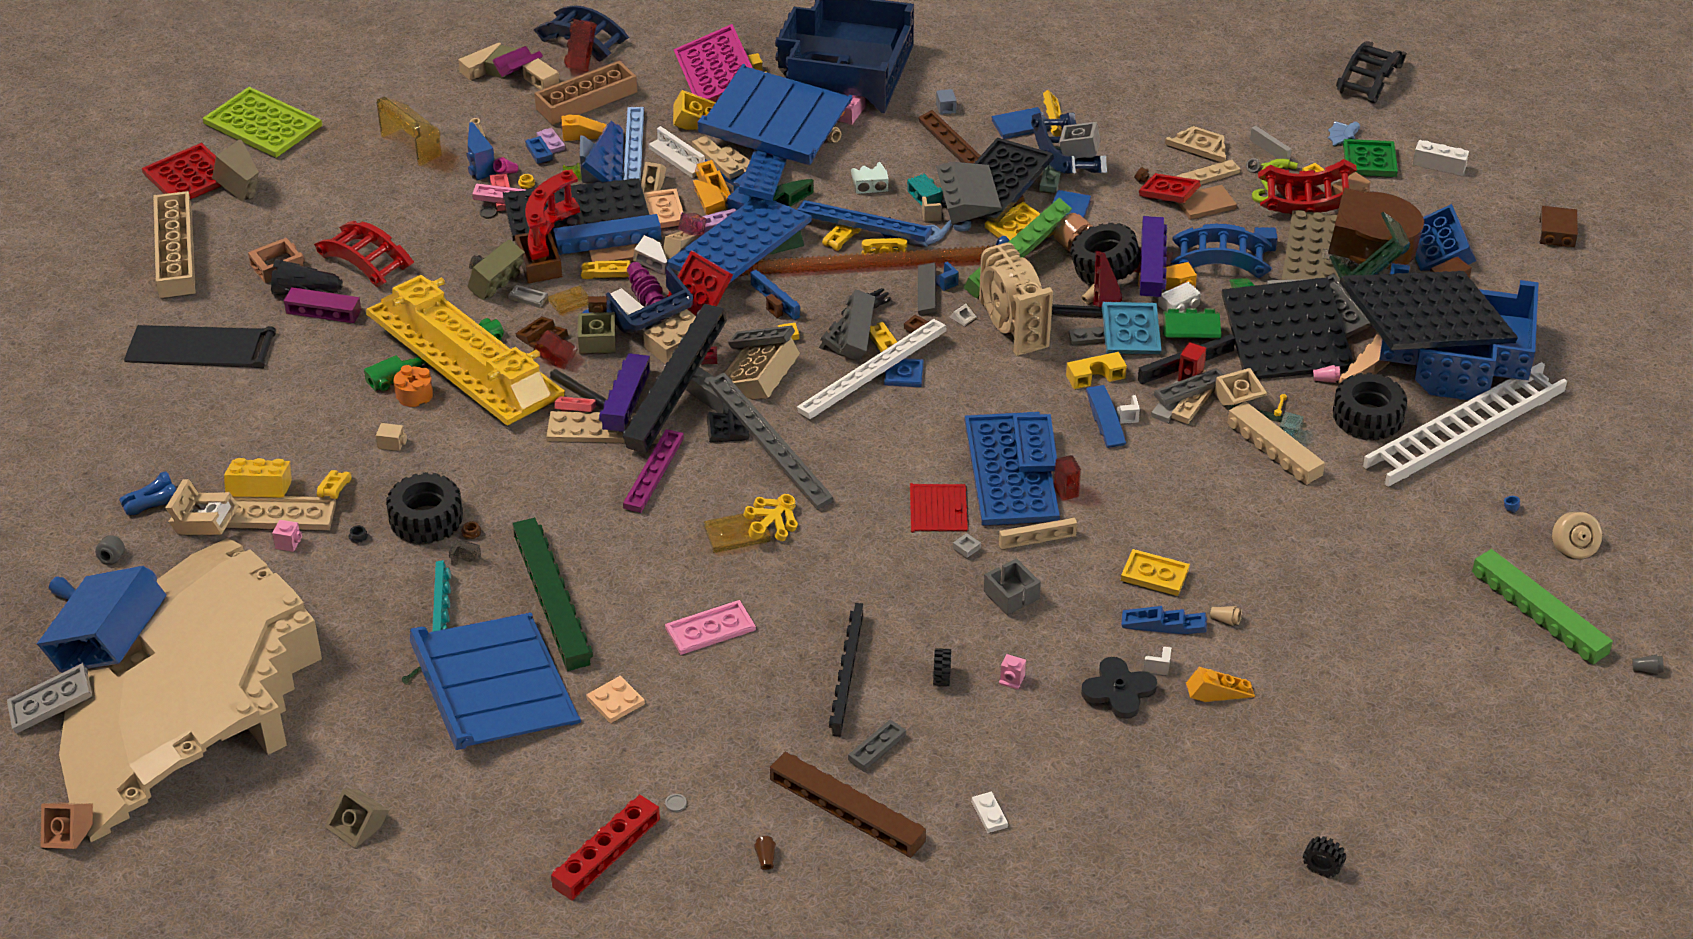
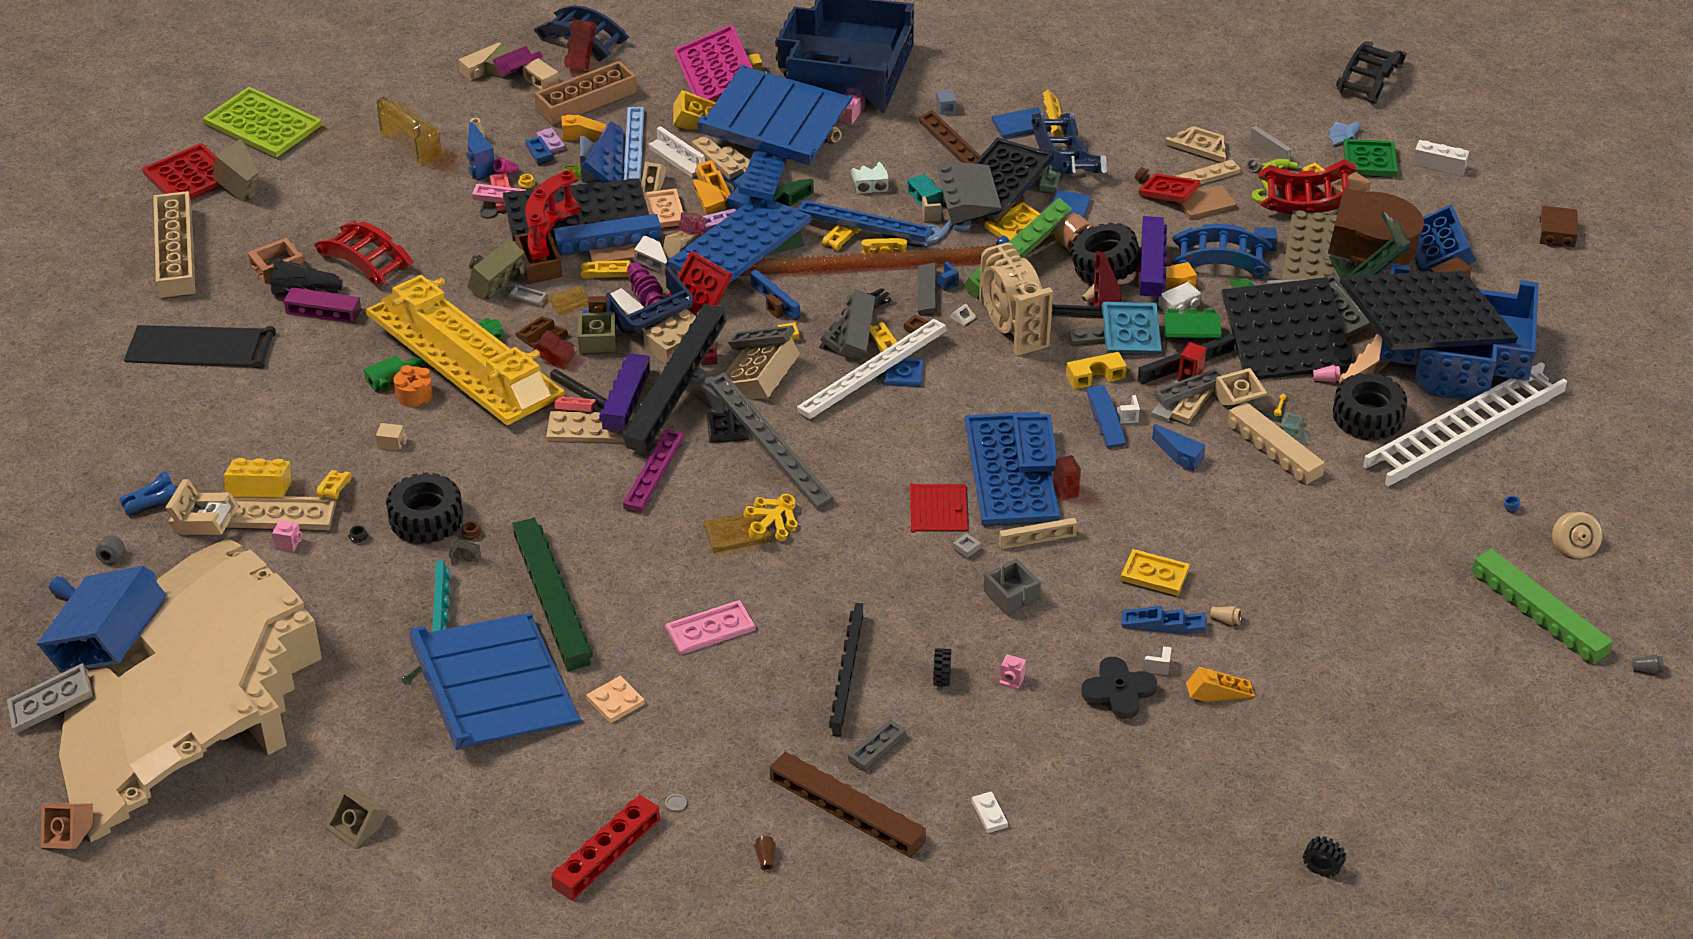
light grey brick [1059,122,1101,159] -> none
none -> blue slope [1152,424,1206,471]

